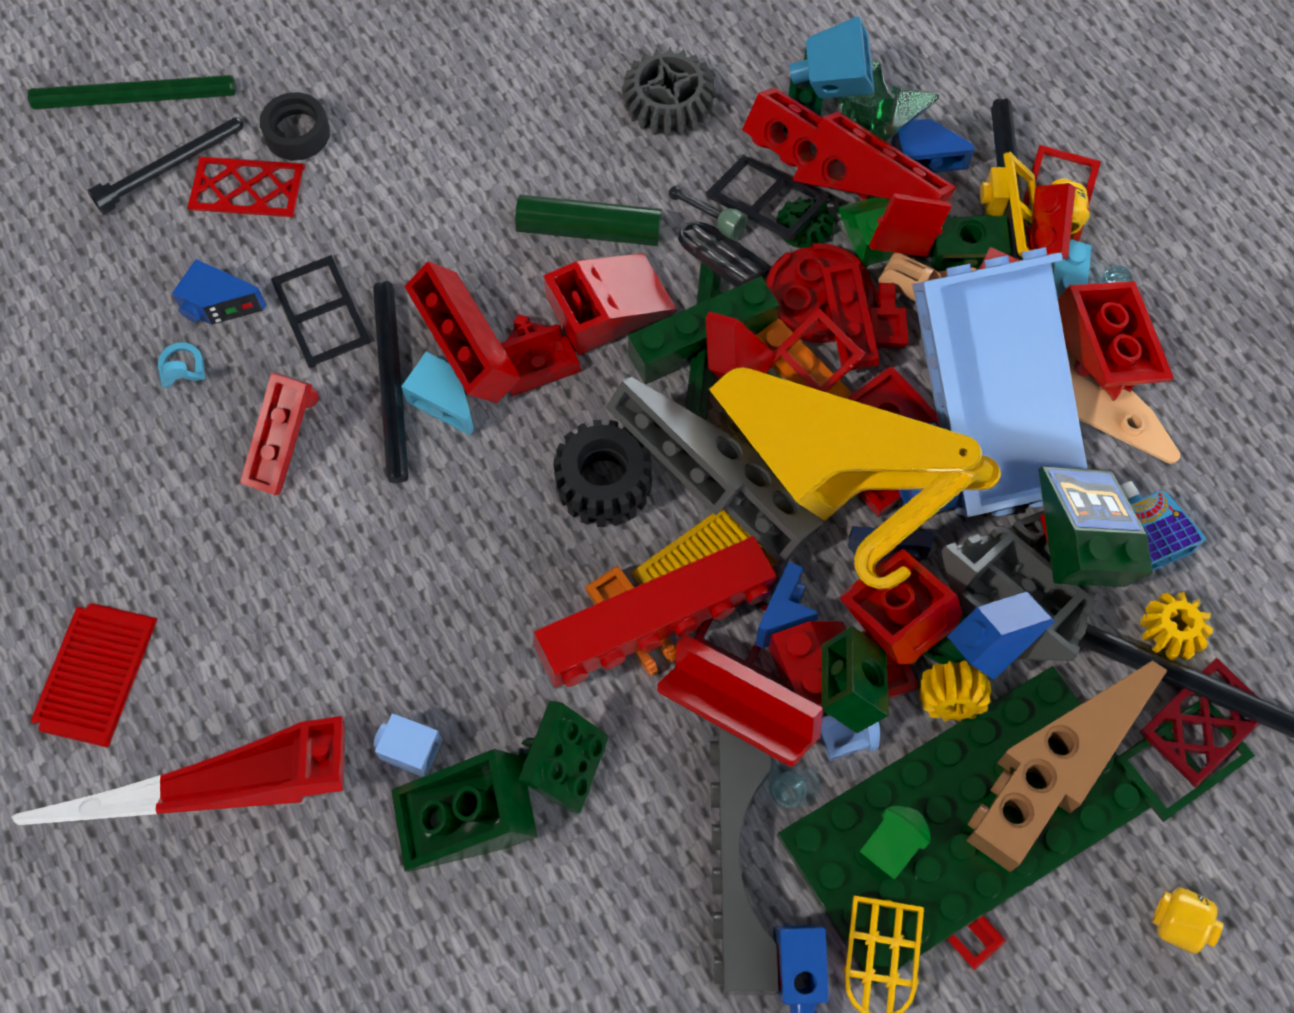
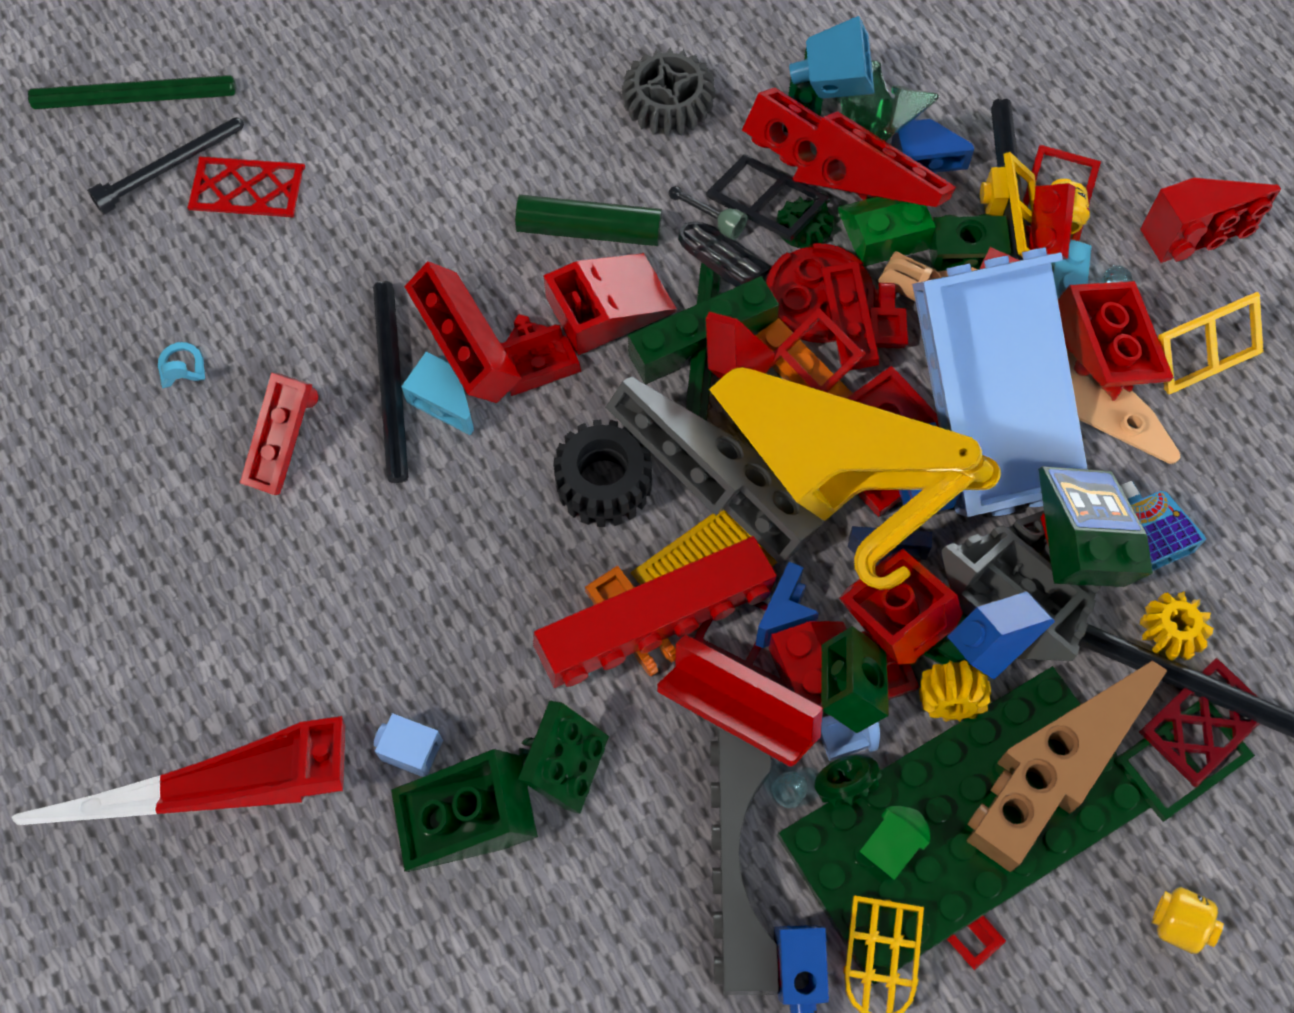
red window [30,603,158,748] -> none
blue slope [172,259,266,325] -> none
black tyre [260,92,330,161] -> none
black window [271,255,371,368] -> none
red piece [869,194,952,257] -> none
none -> dark green gear [814,755,882,807]
none -> red slope [1140,177,1281,263]
none -> yellow window [1158,292,1263,395]

